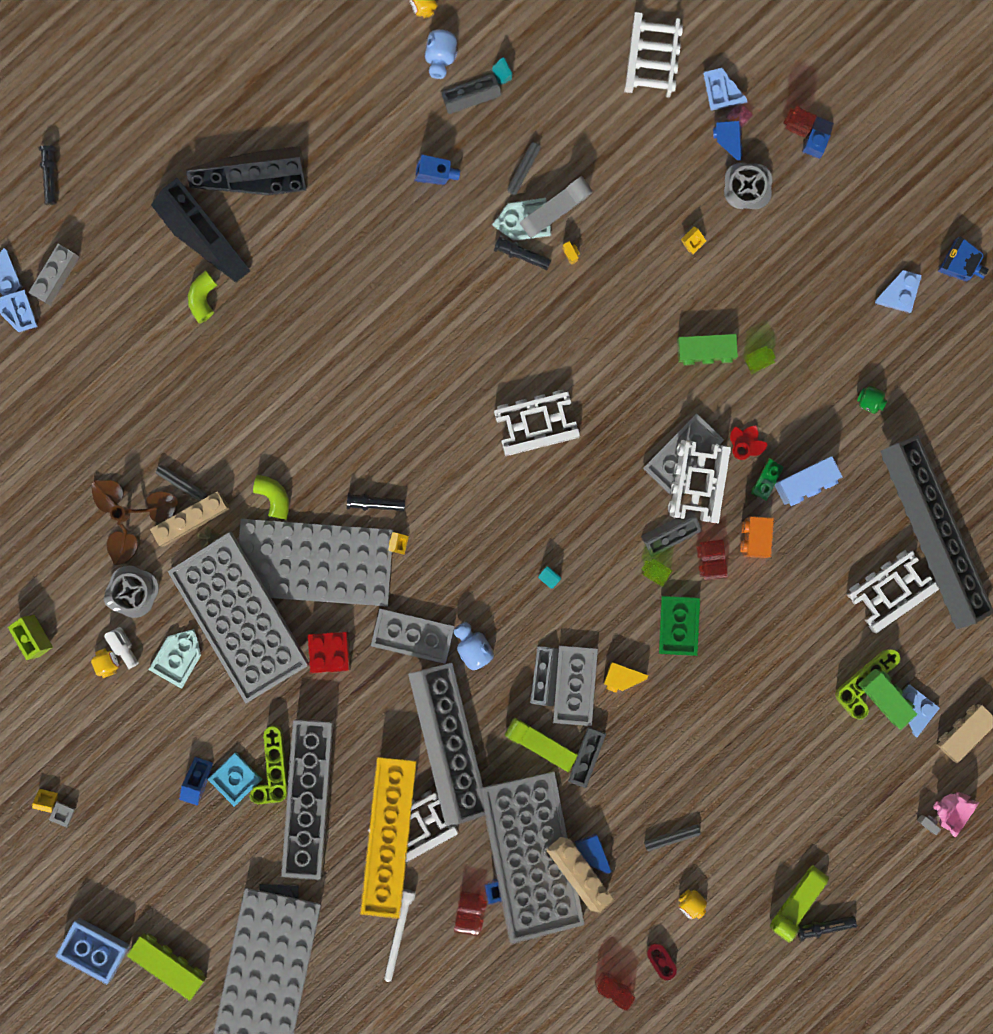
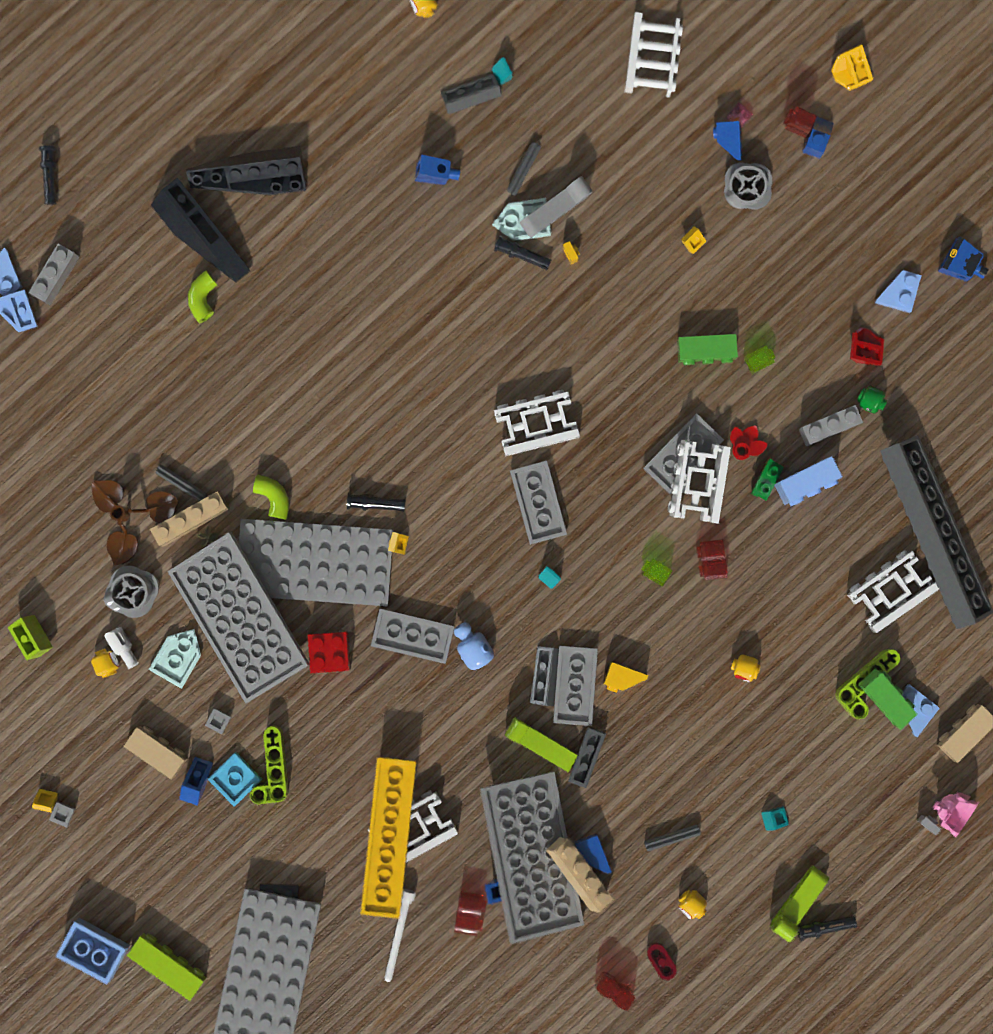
light grey brick [281,719,334,879] -> none
light grey brick [408,663,485,825] -> none
light blue piece [425,29,457,79] -> none
dark grey slope [641,511,702,557] -> none
green plate [658,596,700,656] -> none
light blue wing [703,68,747,111] -> none
orange brick [740,517,774,558] -> none
none -> tan brick [123,726,188,779]
none -> light grey plate [205,708,232,734]
none -> light grey plate [510,461,567,545]
none -> yellow head [731,654,761,682]
none -> teal slope [761,806,789,831]
none -> light grey brick [799,405,863,447]
none -> yellow slope [832,44,873,90]
none -> red slope [850,327,884,366]

